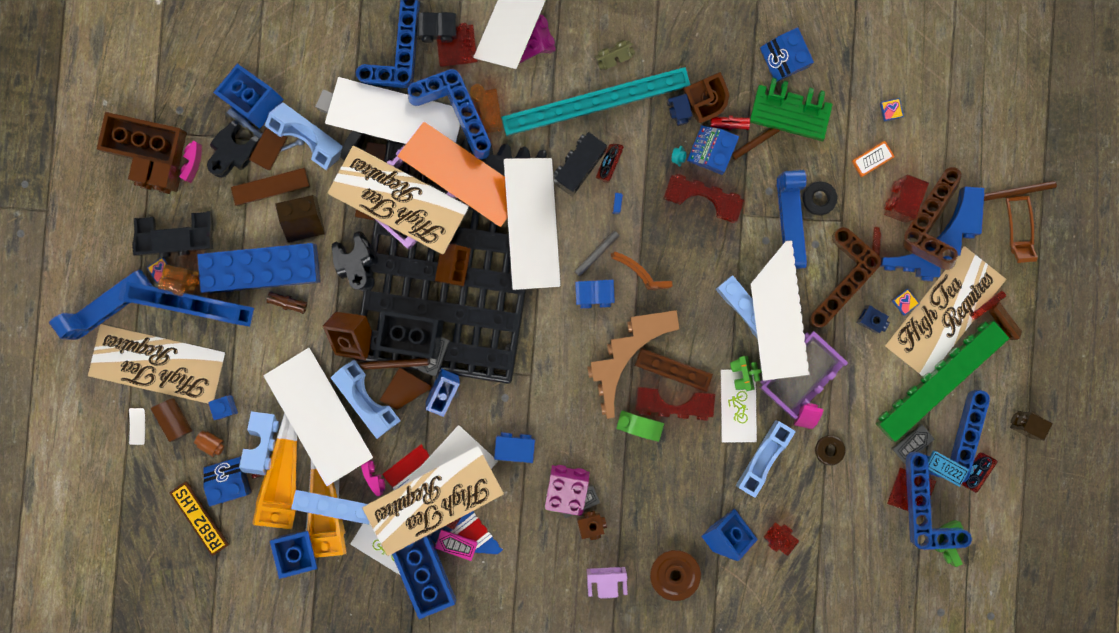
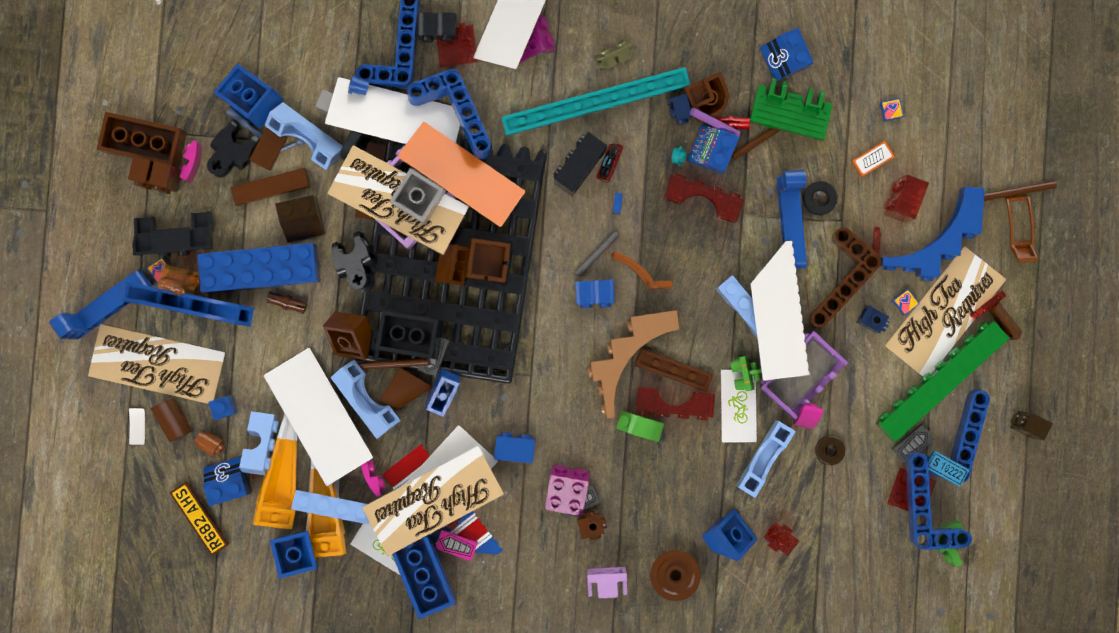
clear orange hinge [470,84,503,133] -> none
white sticker [504,158,560,290] -> none
reddish brown beam [903,167,961,270] -> none
slope [961,452,998,493] -> none
none -> blue piece [348,74,369,95]
none -> light grey brick [389,168,446,225]
none -> reddish brown piece [464,238,511,283]
none -> medium lavender bar [690,108,740,136]

